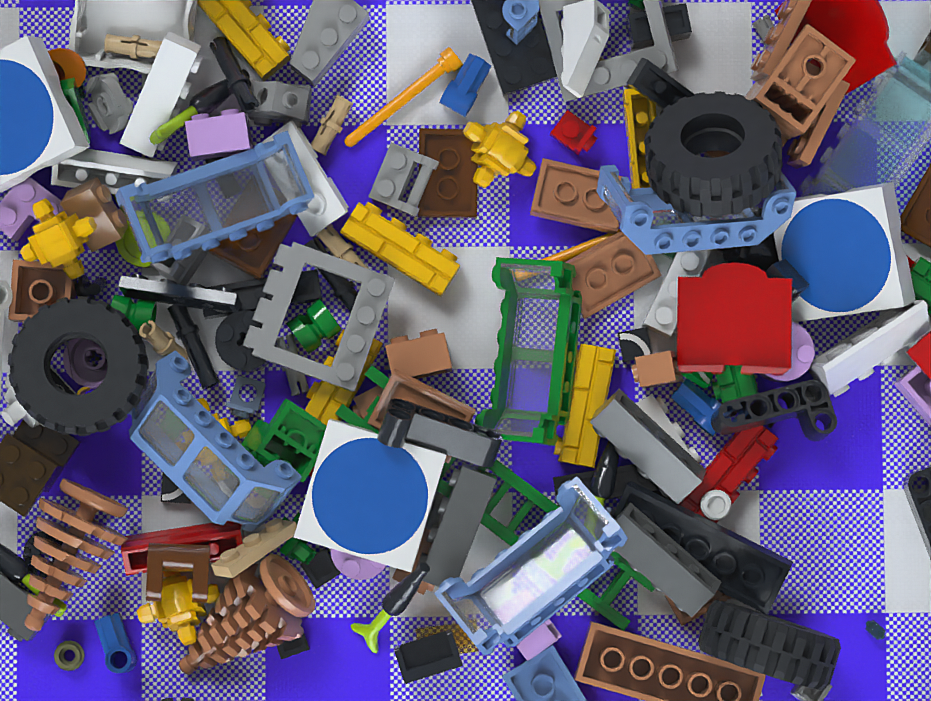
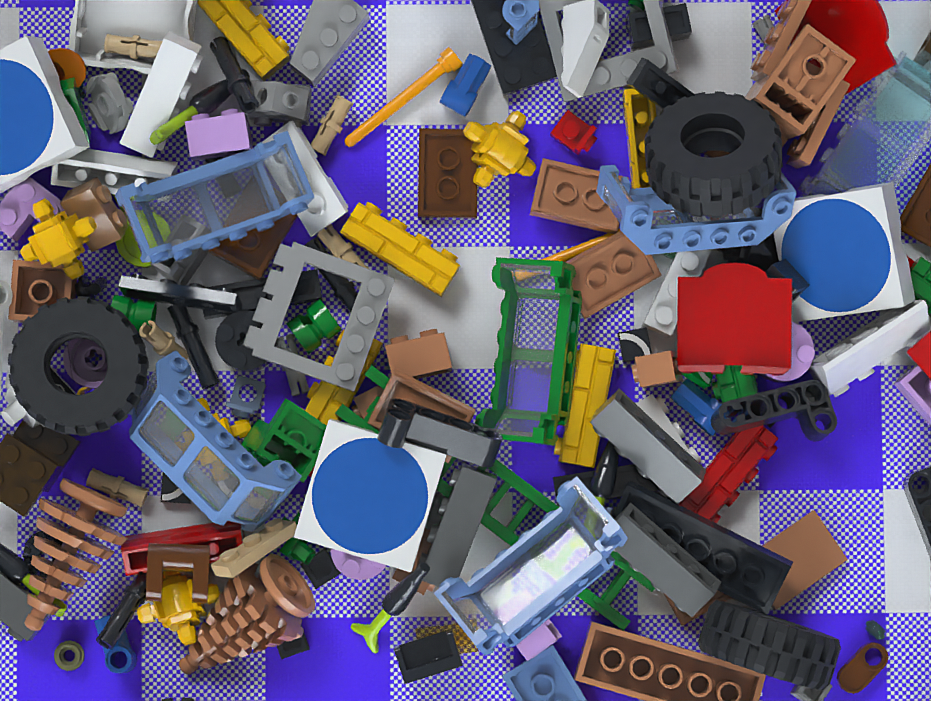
light grey plate [368,142,439,217] -> none
white tile [700,490,731,520] -> none
none -> tan pin [86,468,149,507]
none -> black pin [96,571,147,650]
none -> nougat tile [761,510,848,610]
none -> reddish brown piece [837,642,888,694]

